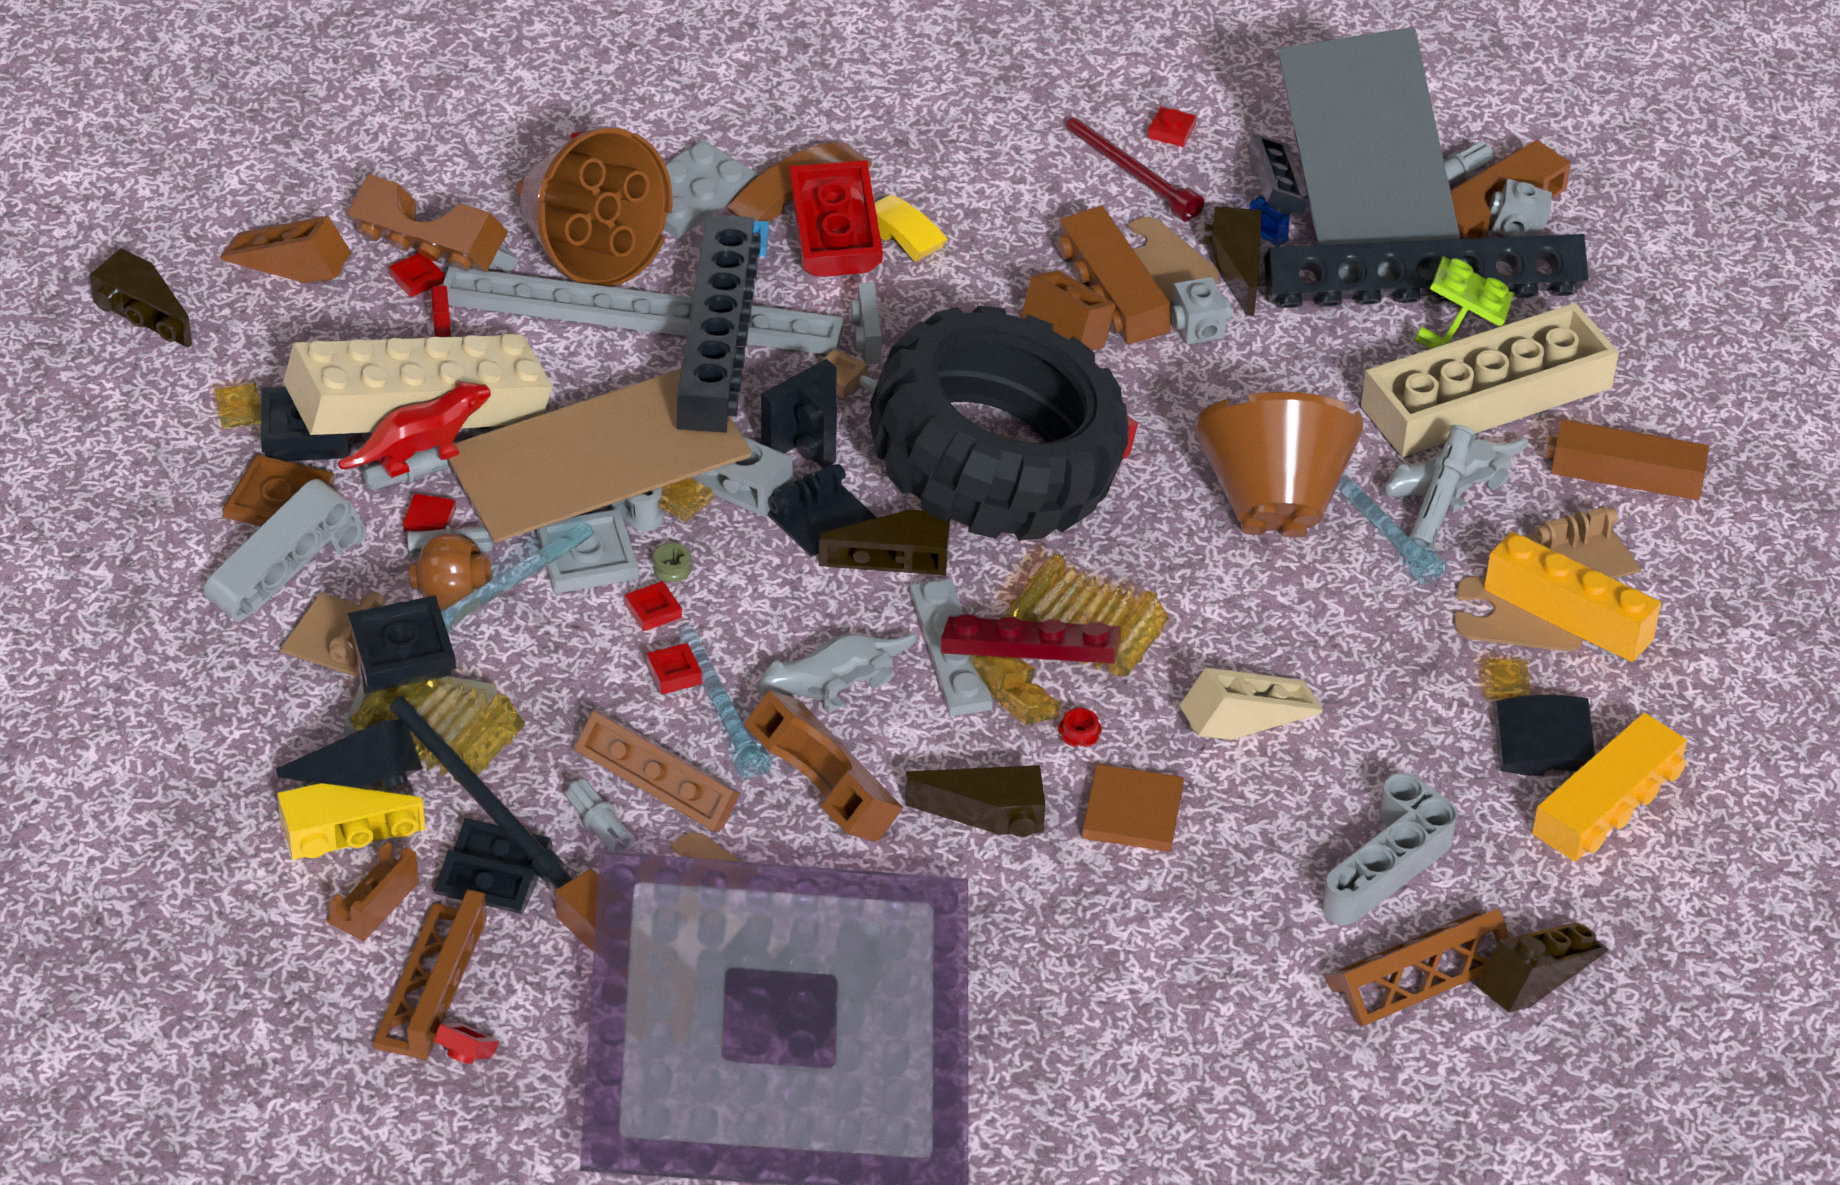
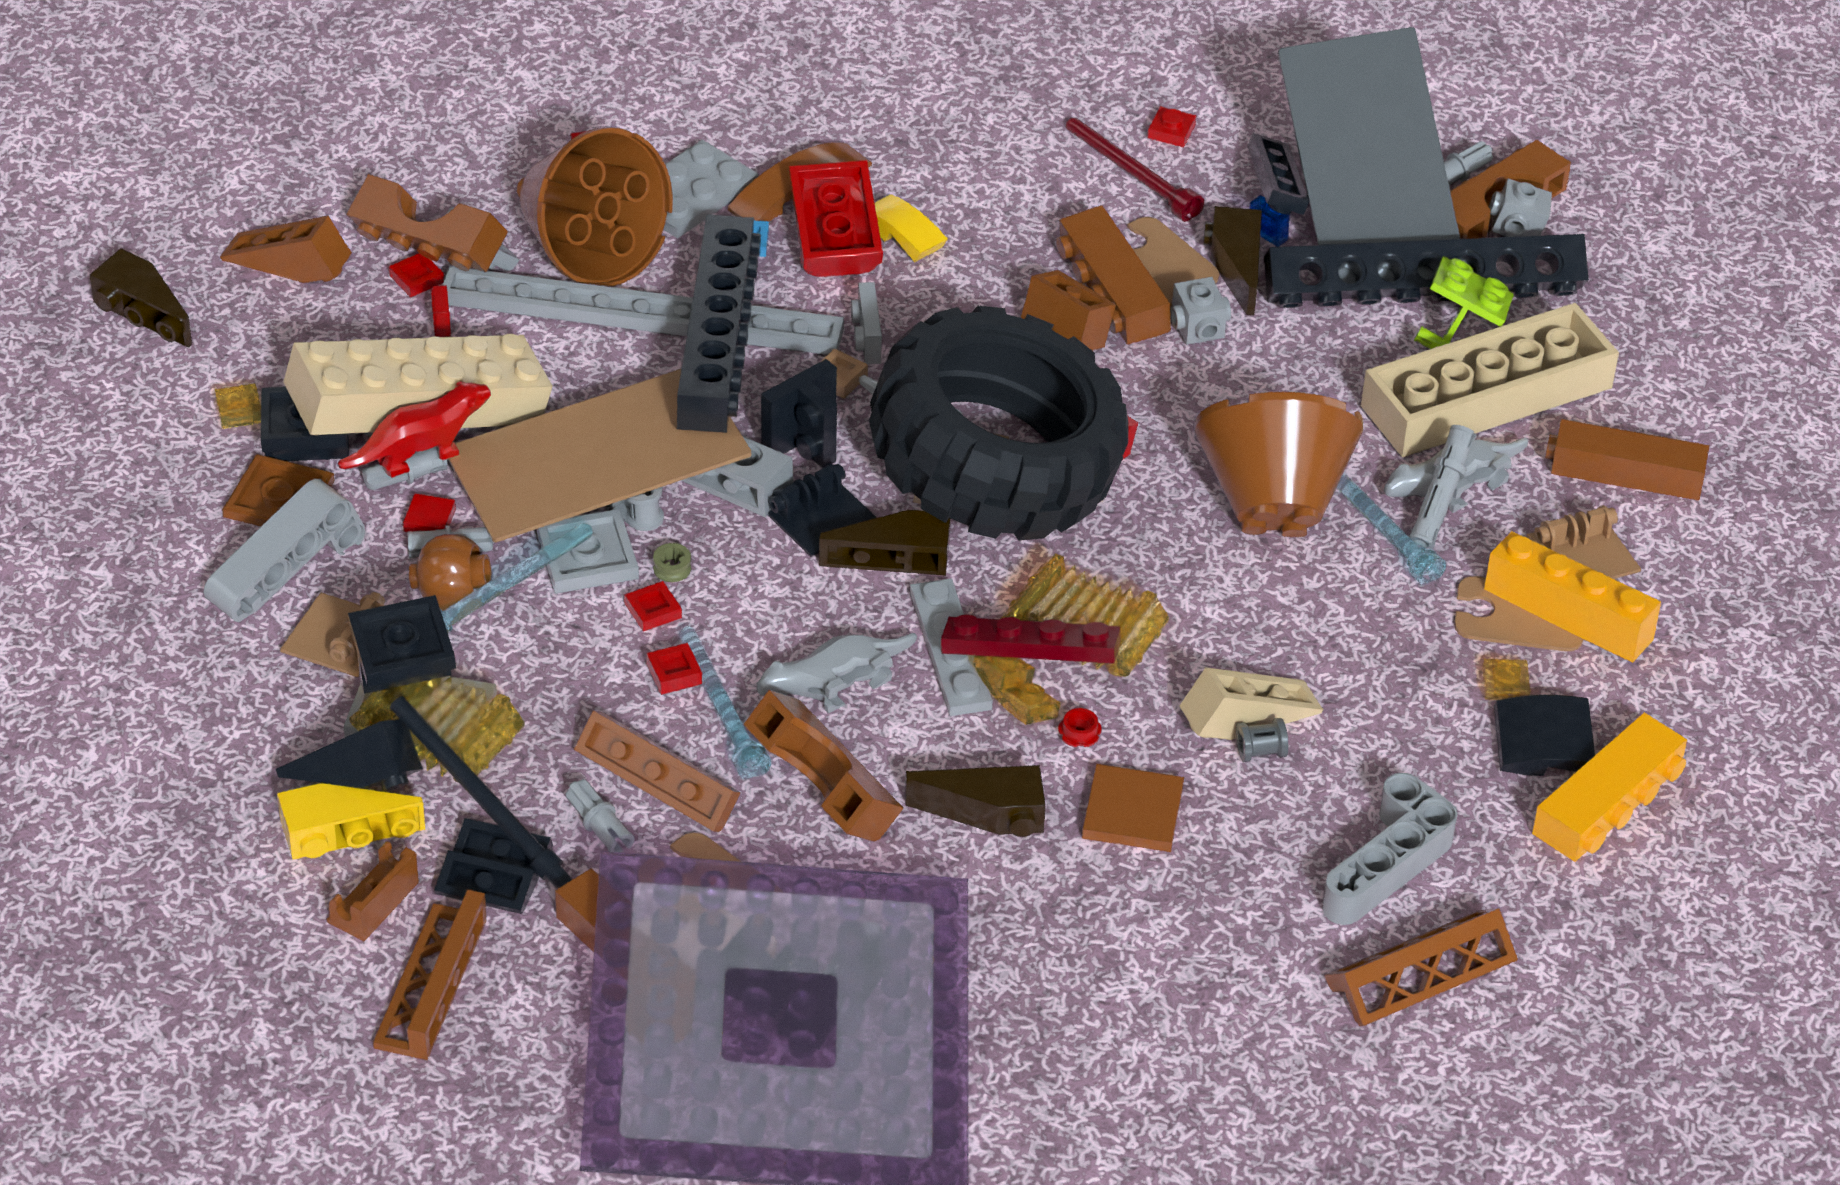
red plate [433,1022,500,1064] -> none
clear yellow plate [659,477,713,523] -> none
dark brown slope [1475,922,1609,1013] -> none
none -> dark grey bush [1236,718,1289,762]

